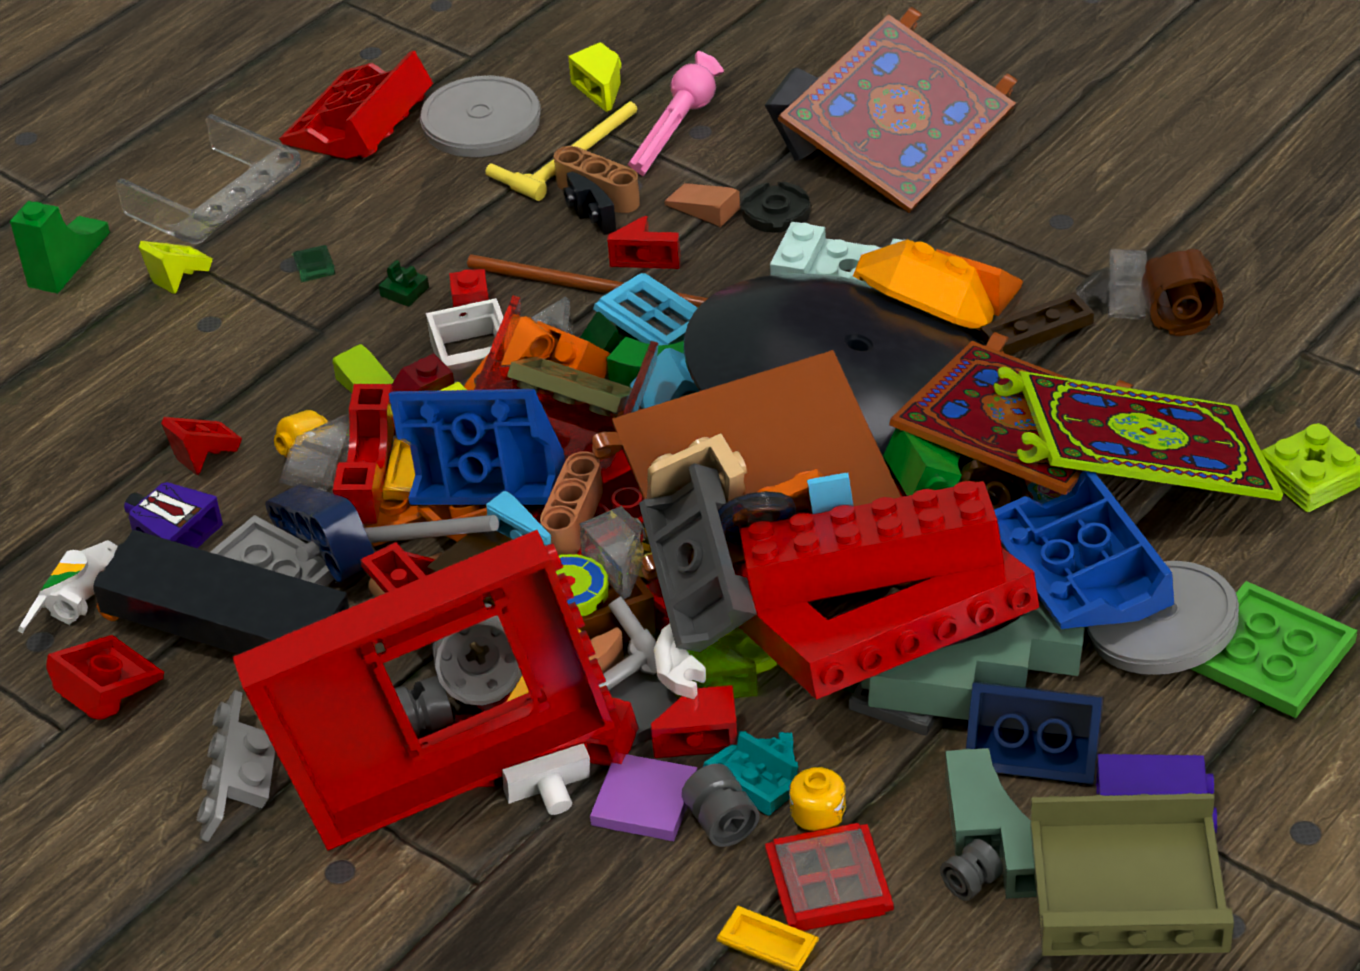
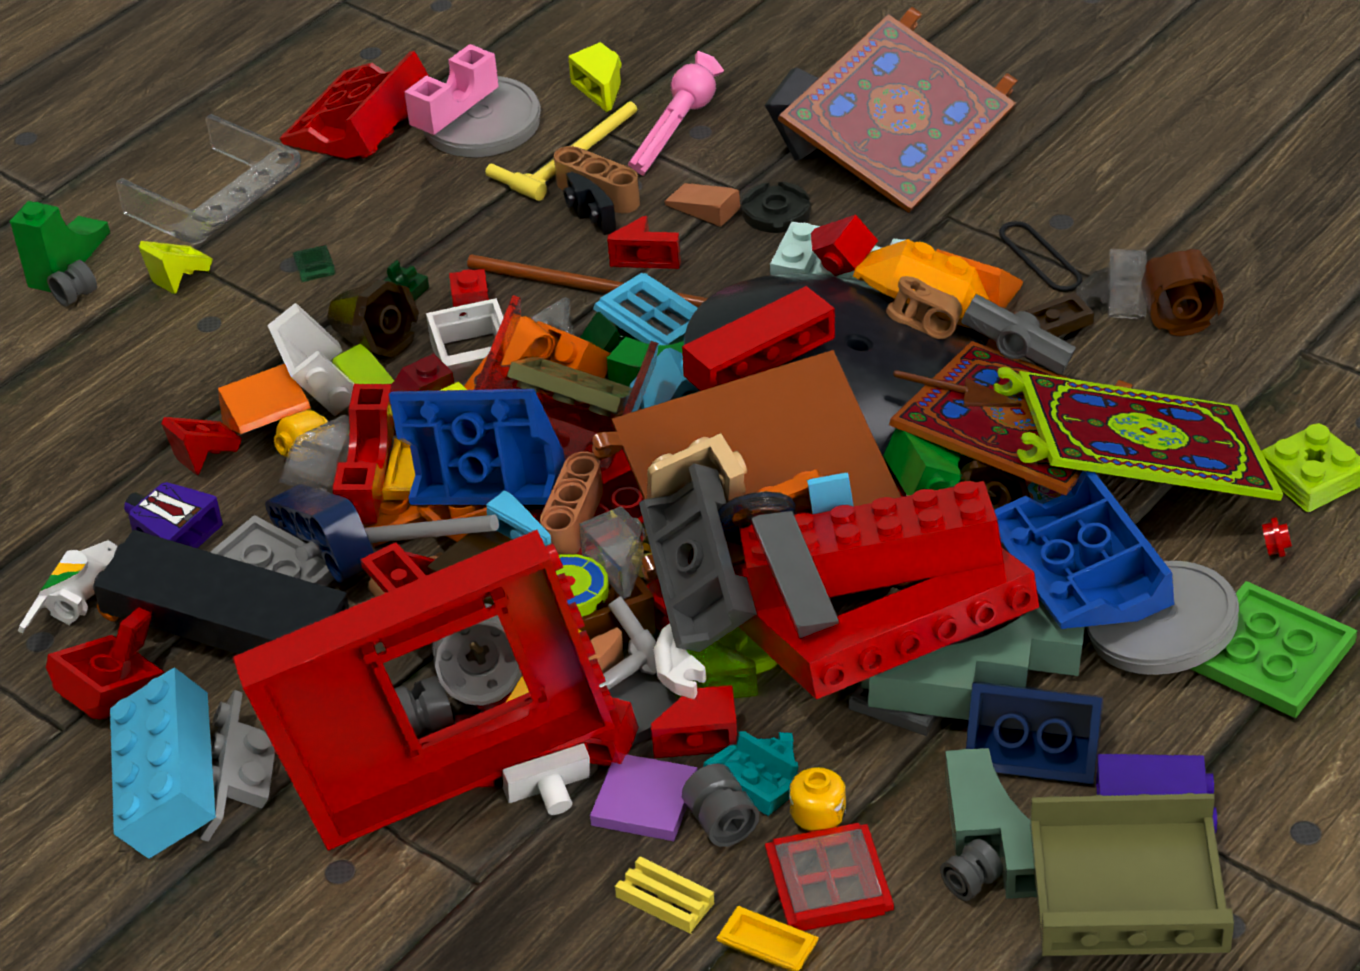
none -> dark grey wheel [47,260,97,307]
none -> medium azure brick [110,667,216,859]
none -> red tile [112,607,151,662]
none -> orange slope [218,364,311,434]
none -> white panel [268,303,355,416]
none -> dark brown cone [327,280,419,358]
none -> bright pink arch [405,44,499,135]
none -> light yellow tile [615,857,715,933]
none -> red brick [682,286,835,391]
none -> dark grey slope [751,511,839,639]
none -> red slope [811,215,879,276]
none -> medium nougat piece [886,276,962,339]
none -> reddish brown piece [893,370,1022,407]
none -> dark grey piece [961,294,1076,375]
none -> black piece [999,221,1082,292]
none -> red plate [1262,517,1292,557]

